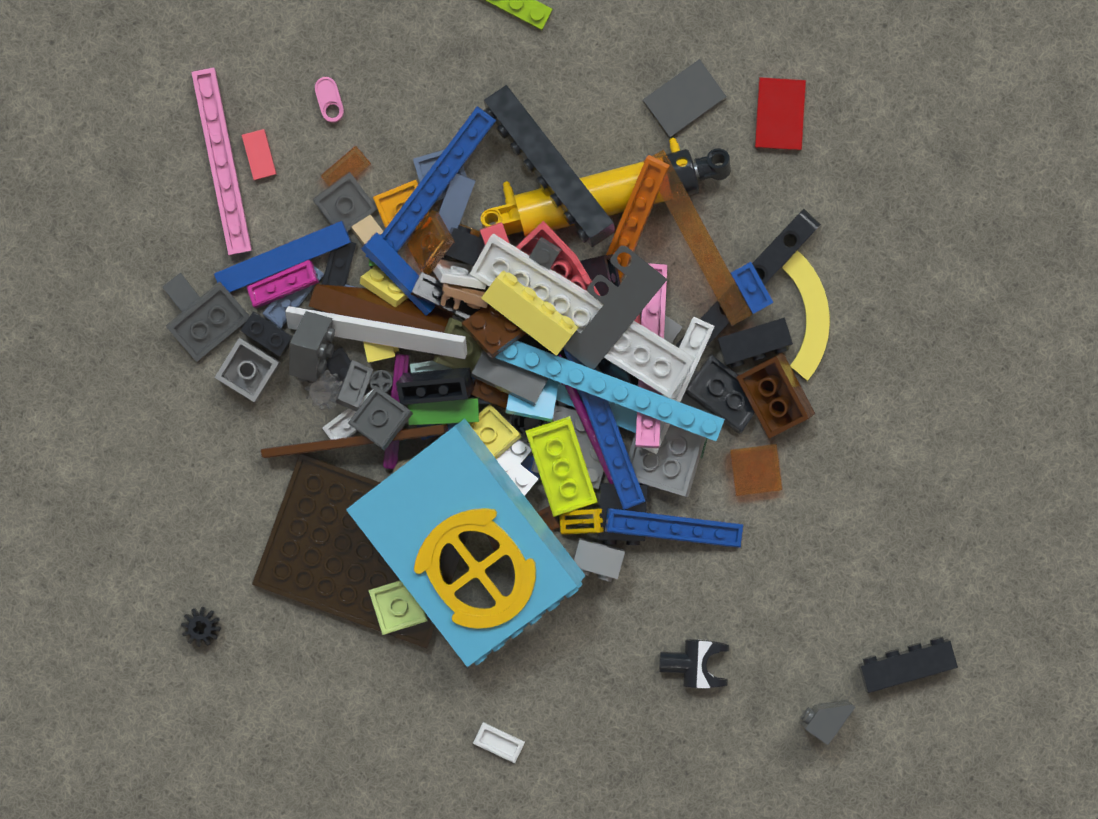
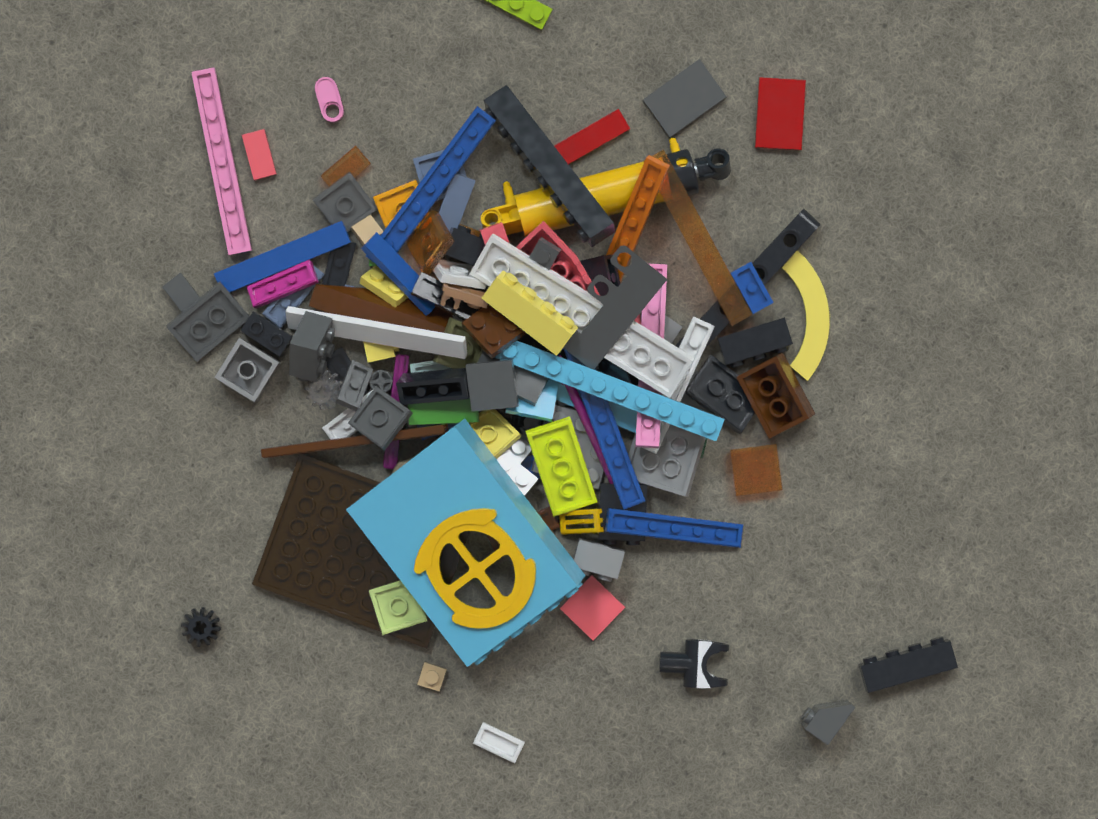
none -> tan plate [417,662,446,692]
none -> dark grey tile [466,359,519,411]
none -> red tile [554,109,630,164]
none -> coral tile [560,575,625,640]

